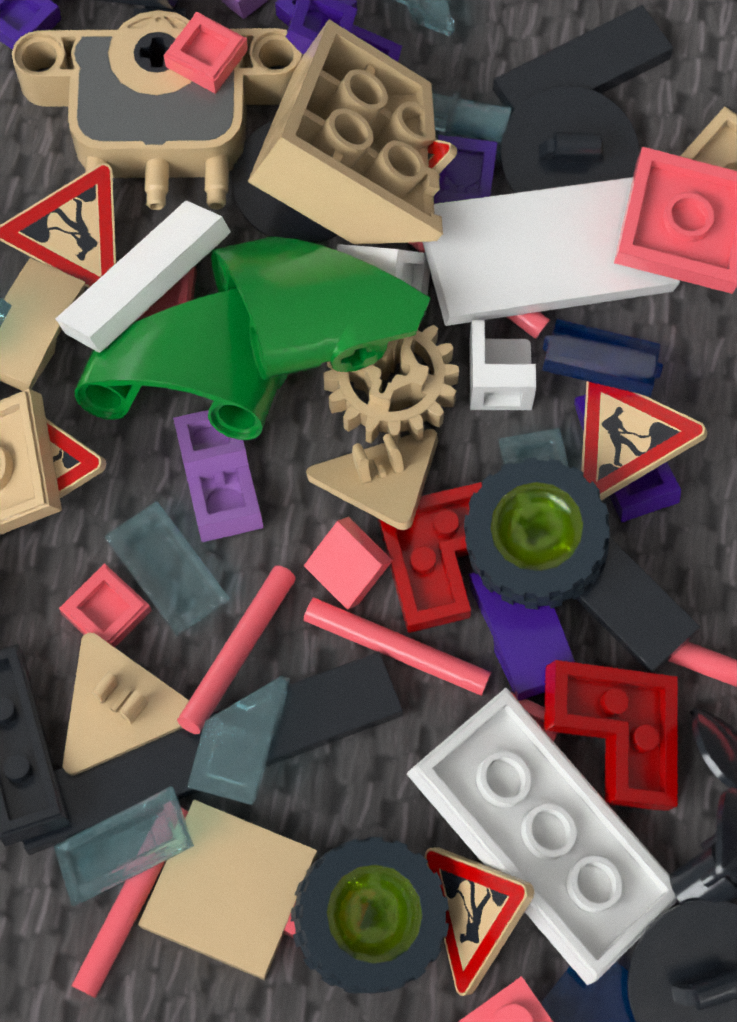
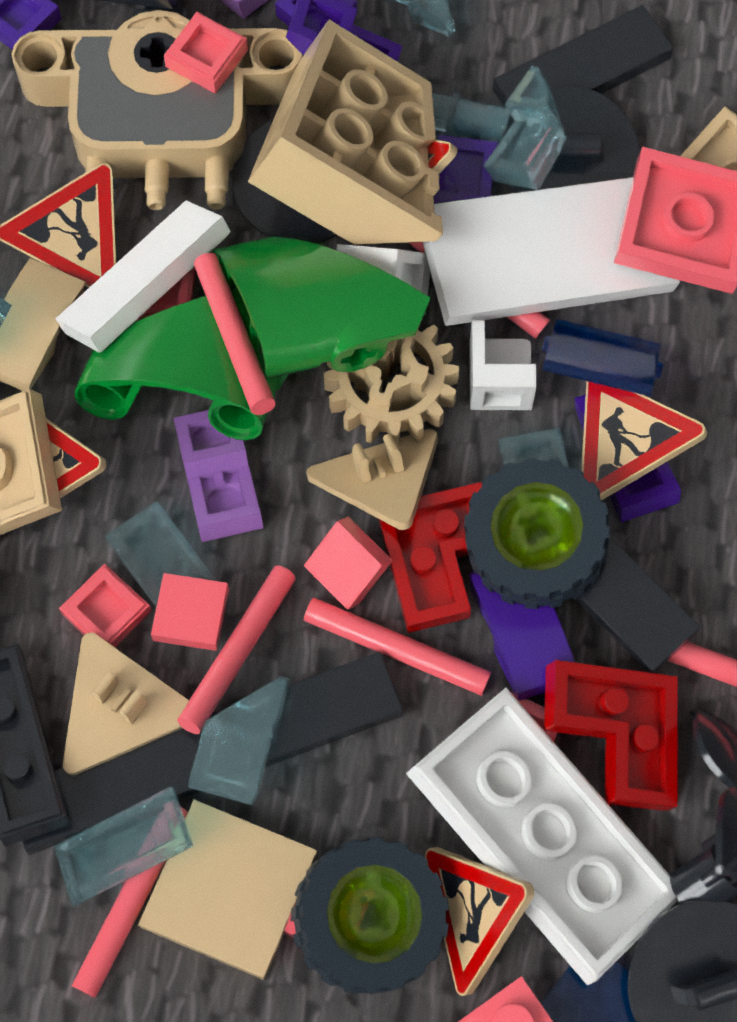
none -> coral tile [151,573,229,651]
none -> coral bar [194,253,276,415]
none -> clear light blue slope [483,66,566,190]

